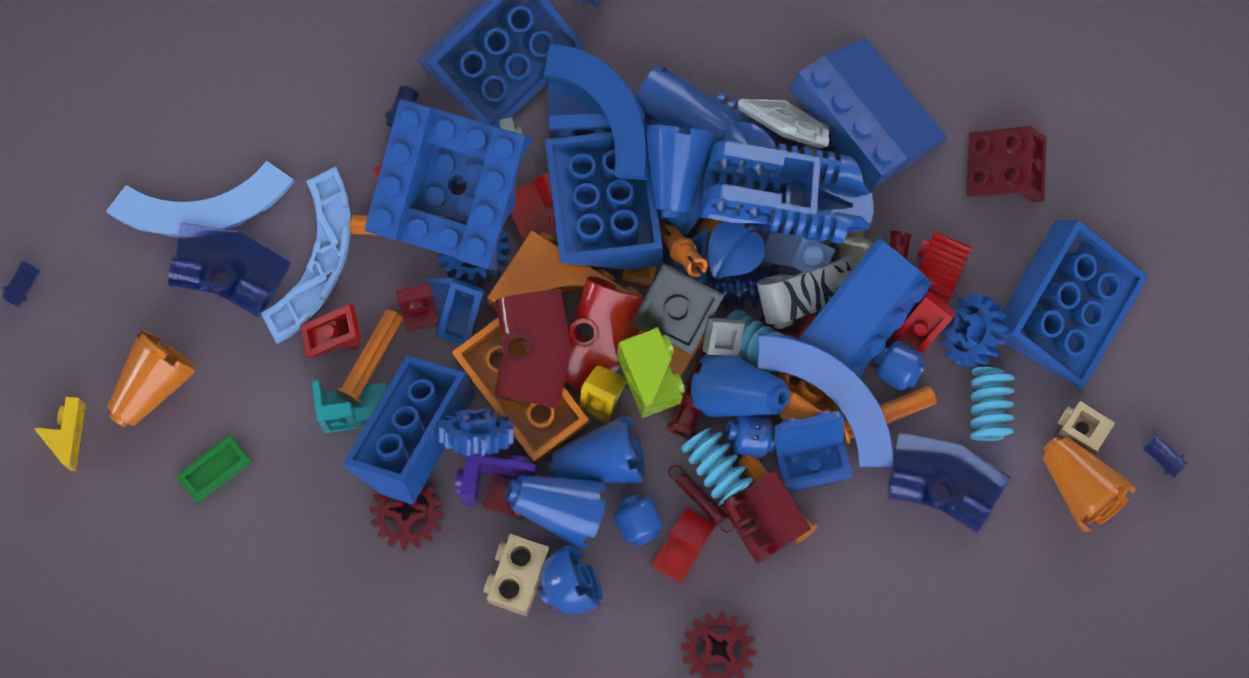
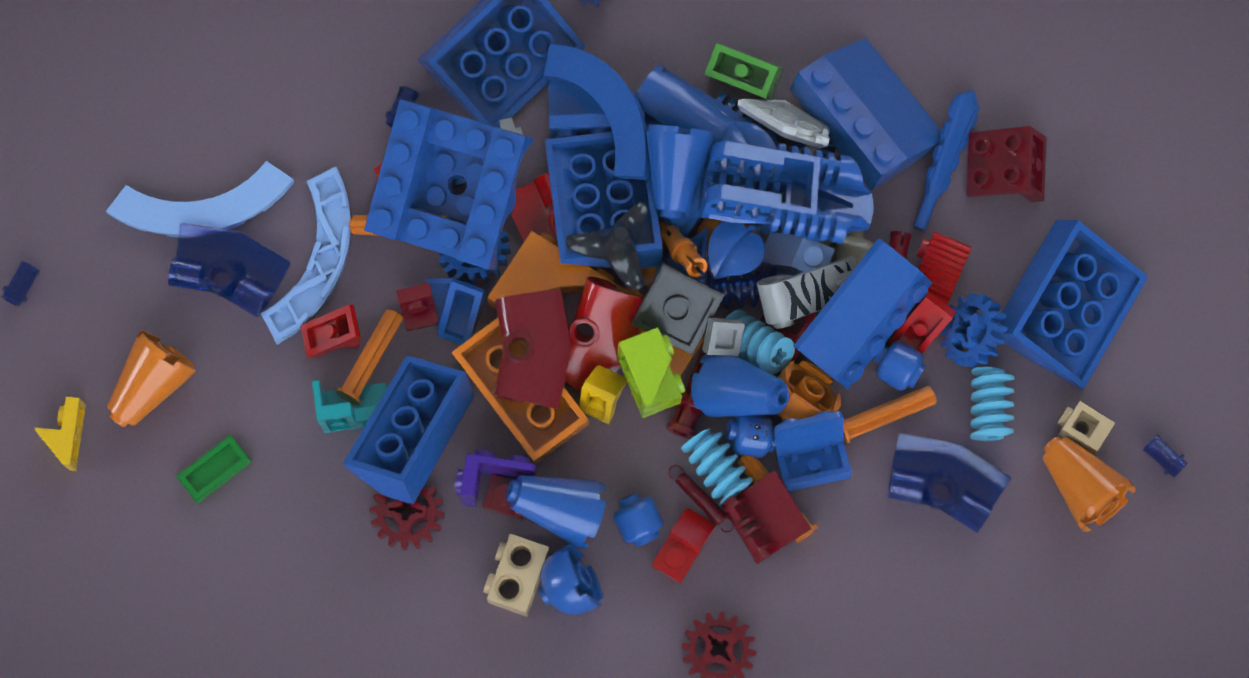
blue gear [439,408,514,456] -> none
blue cone [548,415,646,483] -> none
tile [757,333,893,467] -> none
none -> black piece [566,202,648,291]
none -> bright green brick [705,43,784,99]
none -> blue sword [913,90,979,232]

